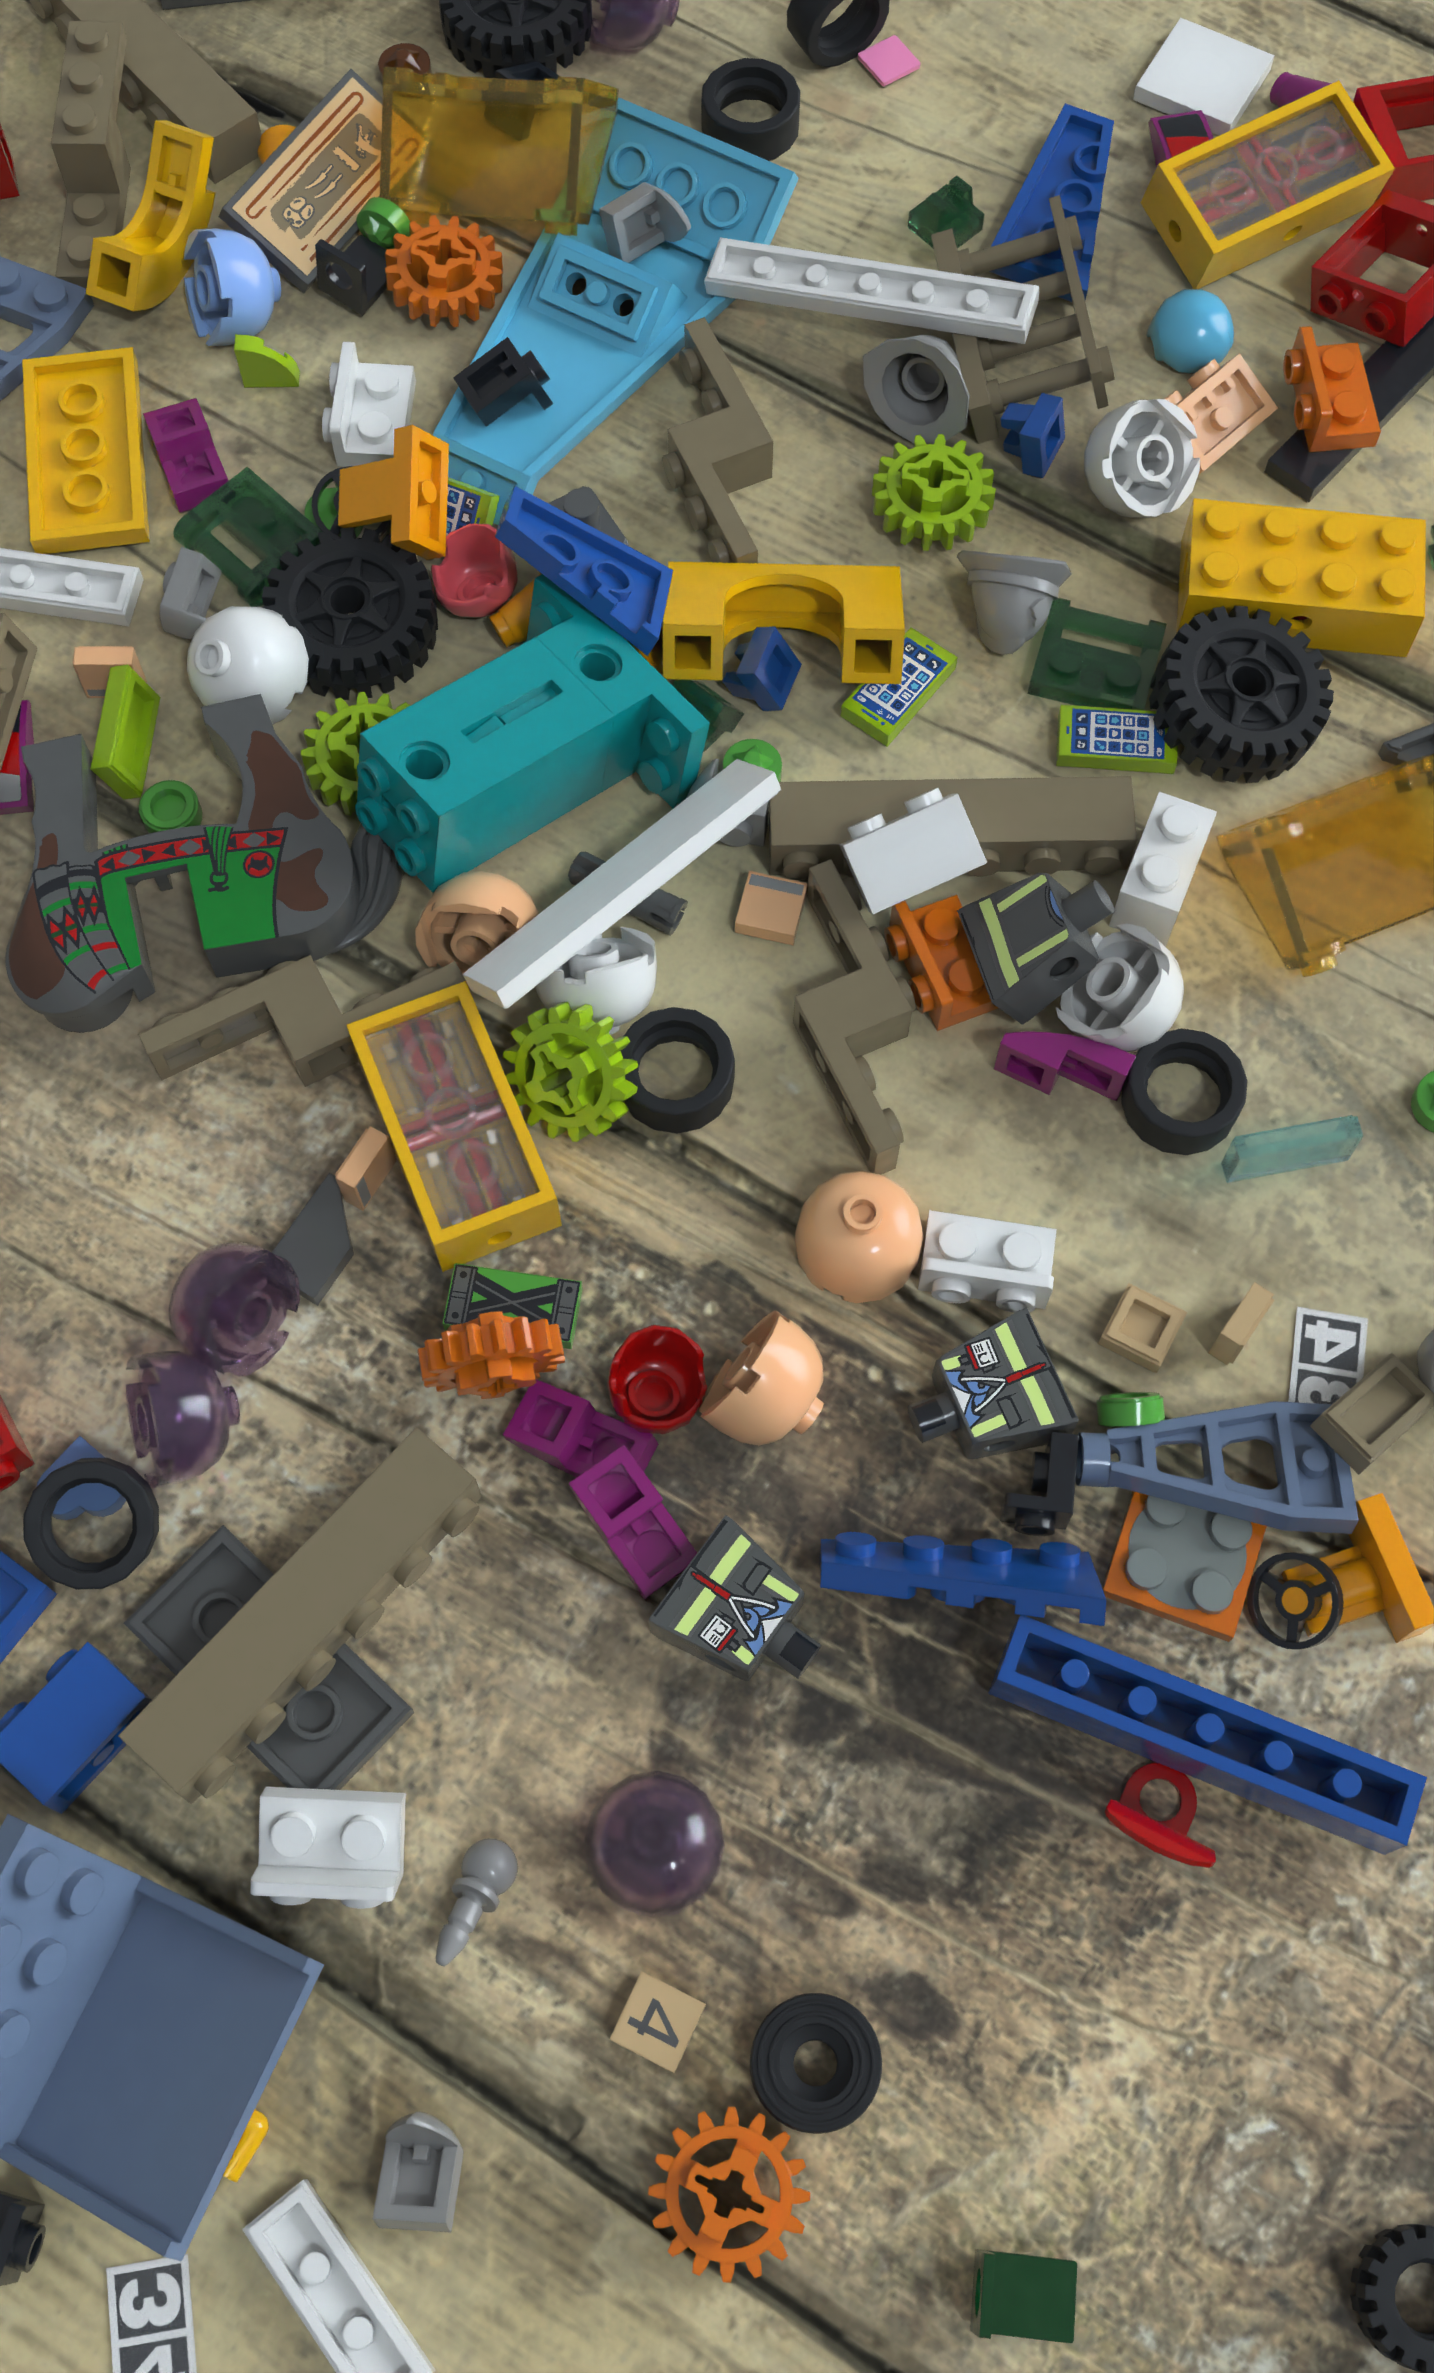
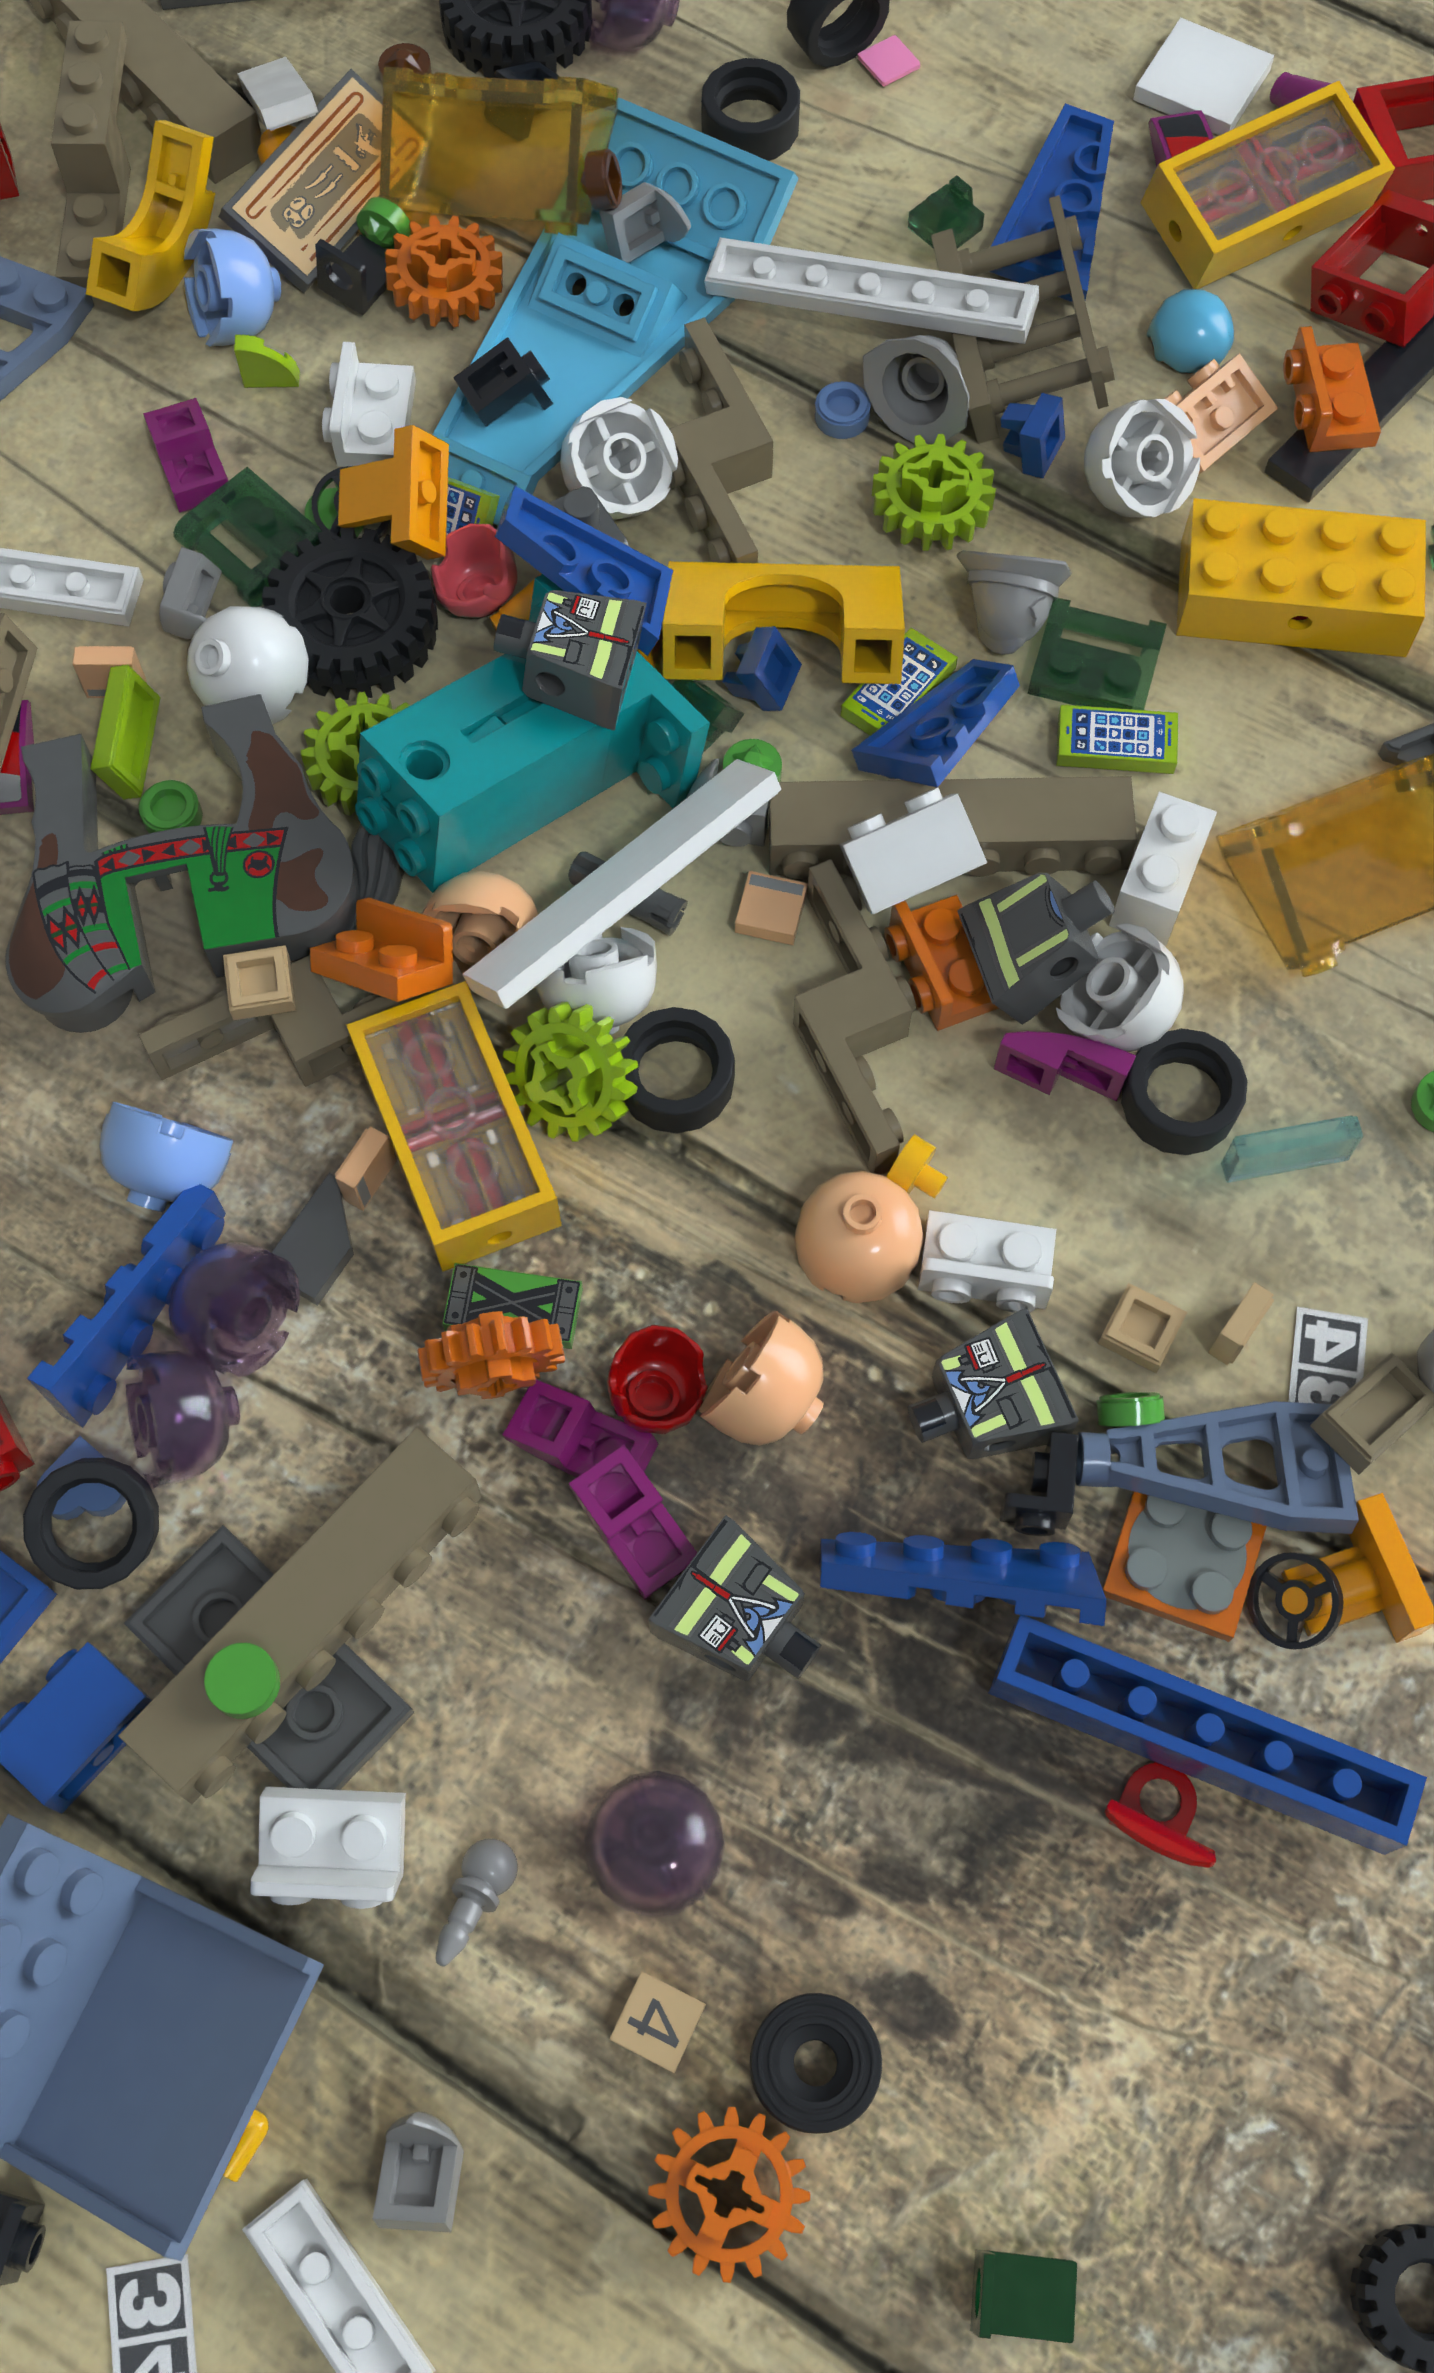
yellow plate [22,347,150,554] -> none
black wheel [1149,606,1334,783] -> none
none -> blue wing [27,1184,226,1428]
none -> light blue cylinder [99,1102,234,1212]
none -> bright green tile [204,1643,280,1719]
none -> tan tile [223,945,296,1021]
none -> white tile [237,57,318,131]
none -> orange bracket [310,897,453,1002]
none -> dark grey torso [493,590,647,730]
none -> white cylinder [560,397,678,520]
none -> reddish brown tile [580,149,622,211]
none -> medium blue tile [815,381,871,439]
none -> blue wing [851,659,1020,788]
none -> yellow tile [886,1134,948,1199]

